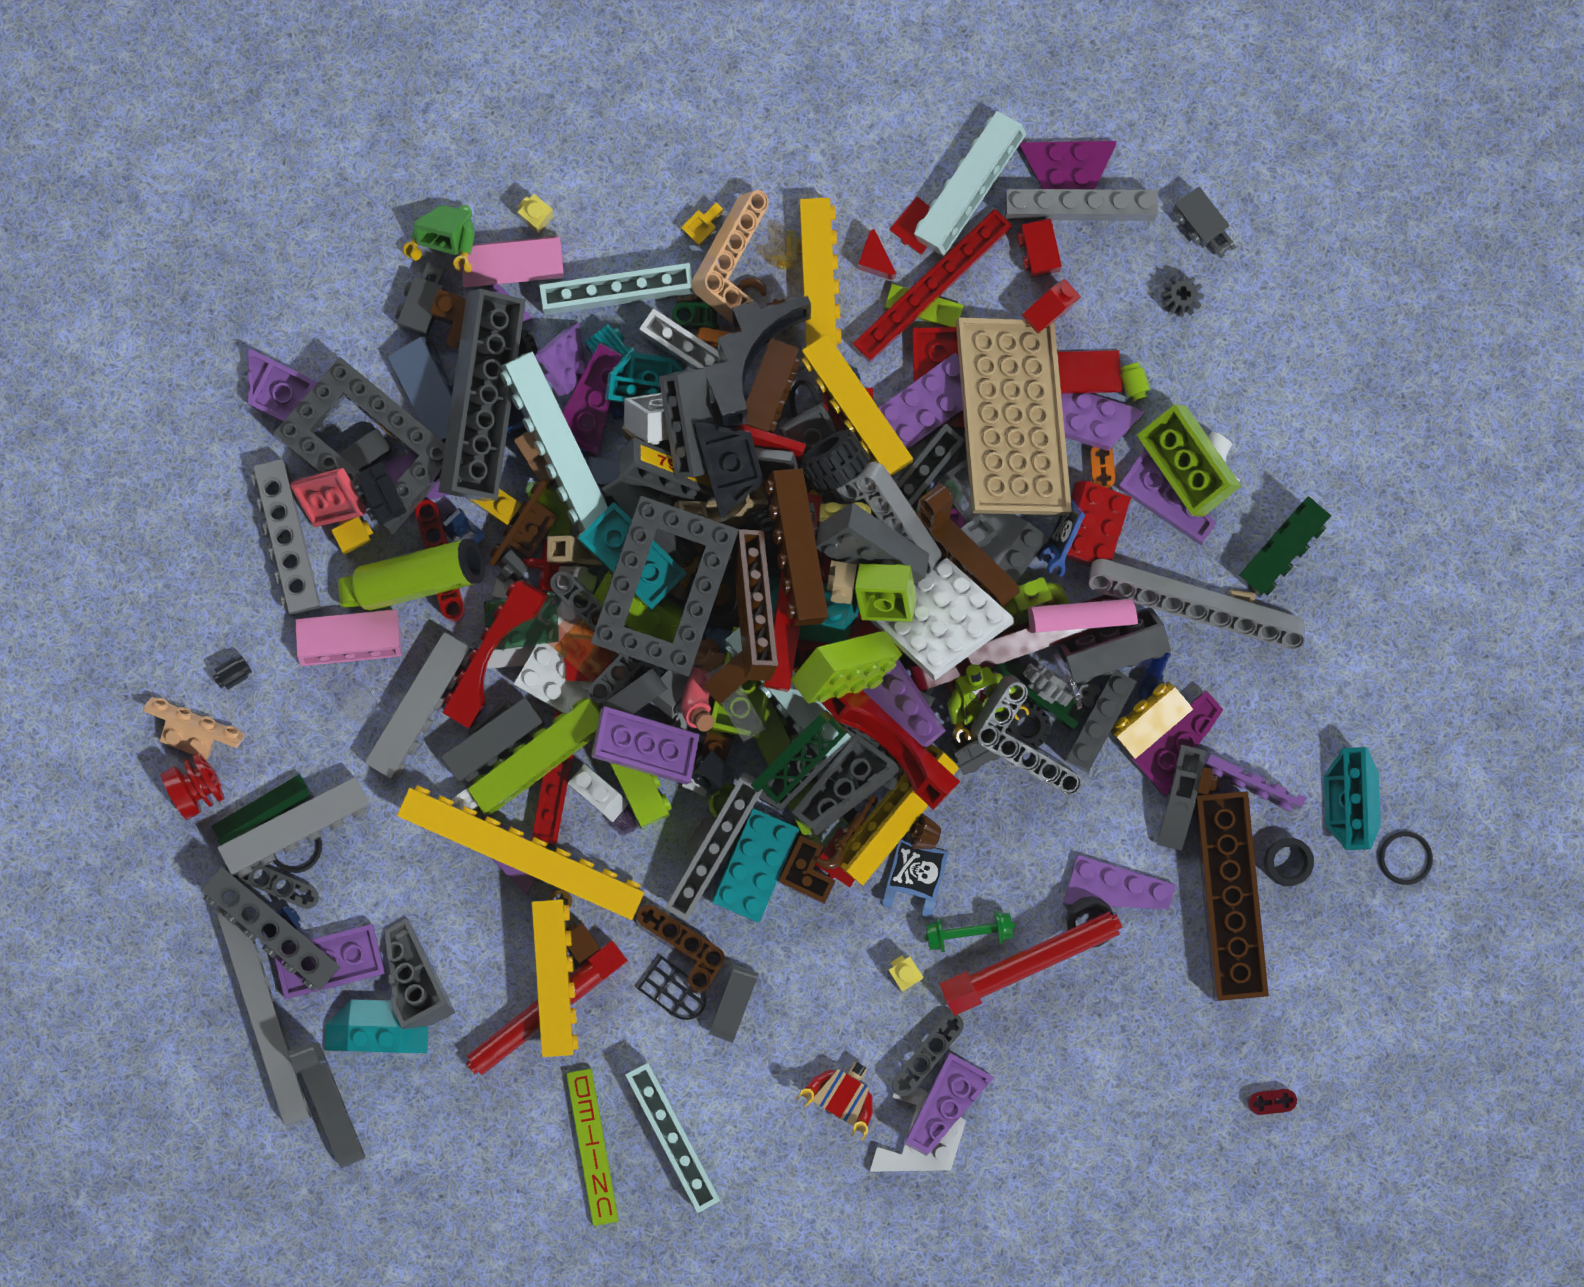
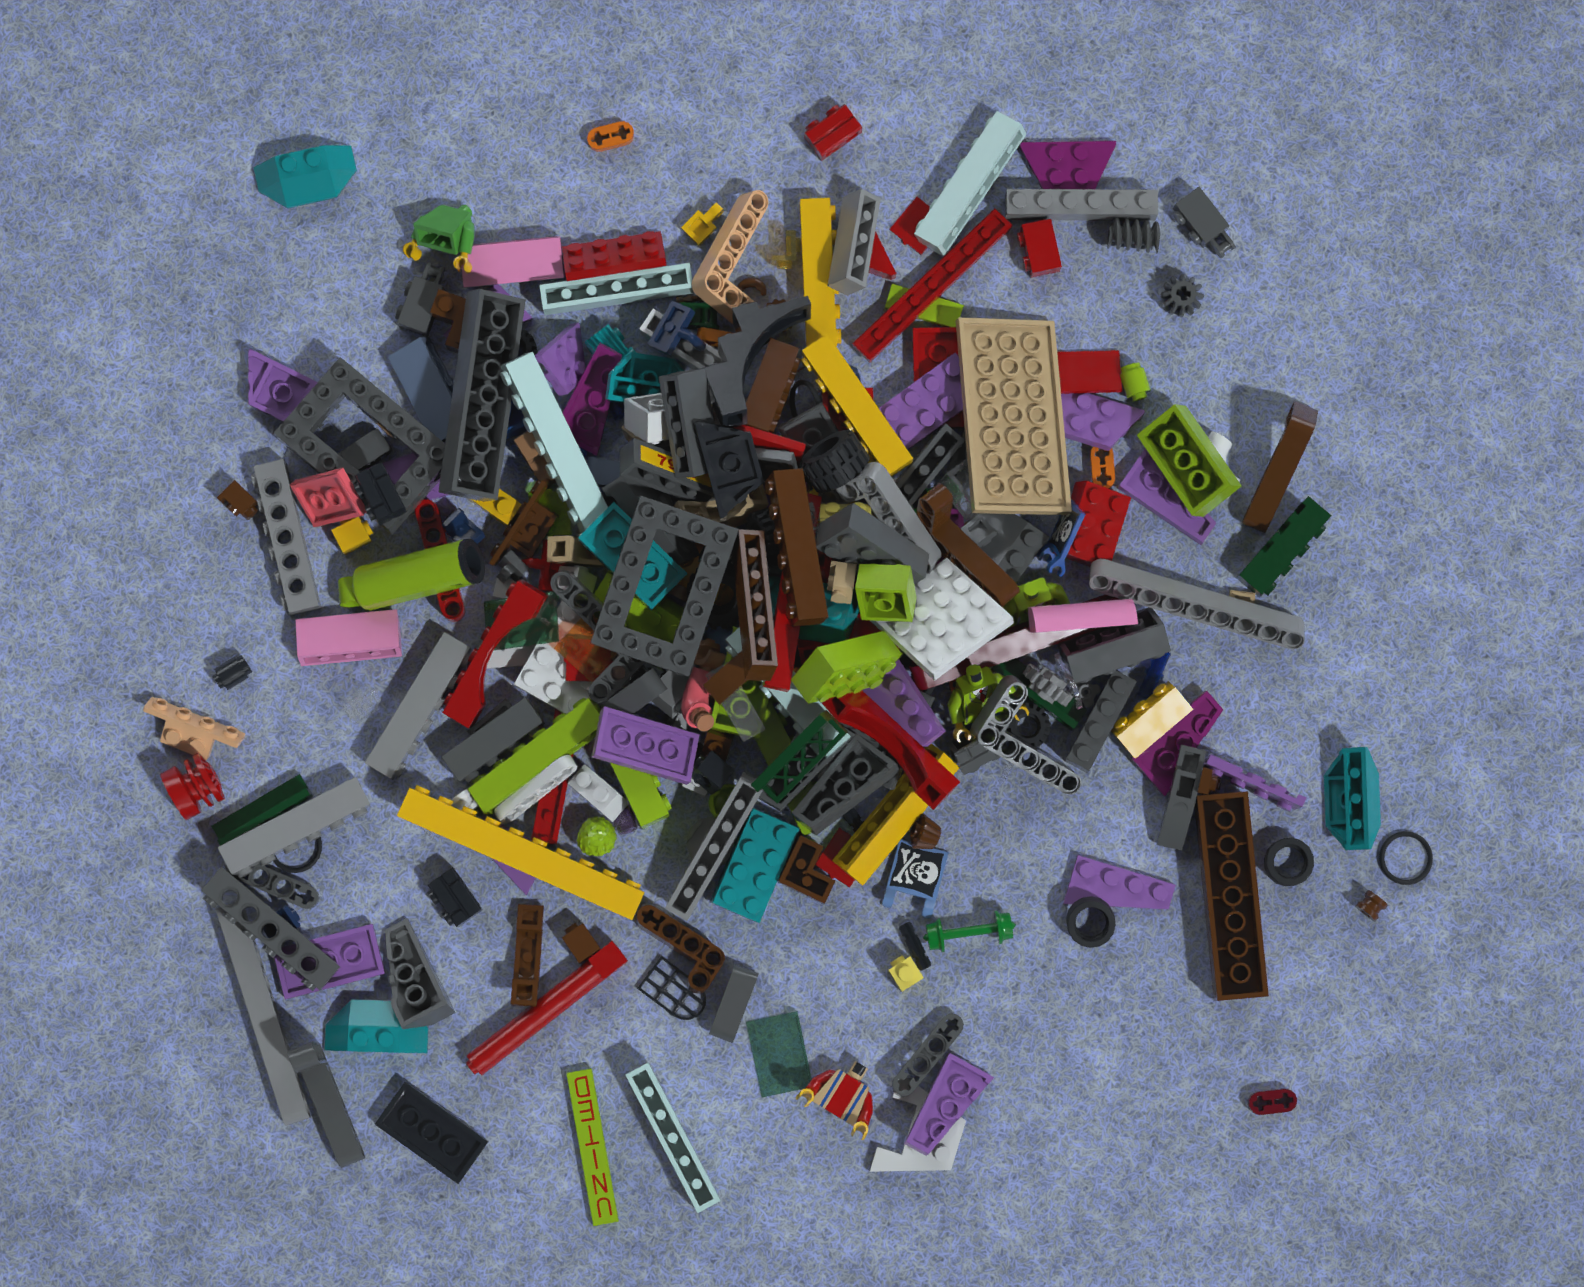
light yellow brick [517,194,554,234] -> none
yellow brick [532,900,579,1057] -> none
pearl gold bush [549,890,573,908] -> none
reddish brown piece [816,795,878,869] -> none
red brick [939,911,1123,1016] -> none
red slope [1021,279,1081,334] -> none
none -> reddish brown brick [217,480,258,520]
none -> teal wedge [253,145,357,209]
none -> black plate [375,1082,489,1184]
none -> black brick [427,867,483,927]
none -> white beam [494,755,577,824]
none -> reddish brown slope [511,904,544,1007]
none -> red plate [562,231,667,281]
none -> lime piece [577,816,617,856]
none -> orange beam [587,121,634,152]
none -> dark blue plate [647,300,706,356]
none -> clear green piece [746,1011,812,1098]
none -> red brick [804,104,863,161]
none -> light grey brick [828,188,881,296]
none -> black axle [899,922,931,971]
none -> dark grey piece [1107,217,1160,254]
none -> reddish brown beam [1242,401,1318,533]
none -> reddish brown wheel [1355,890,1388,922]

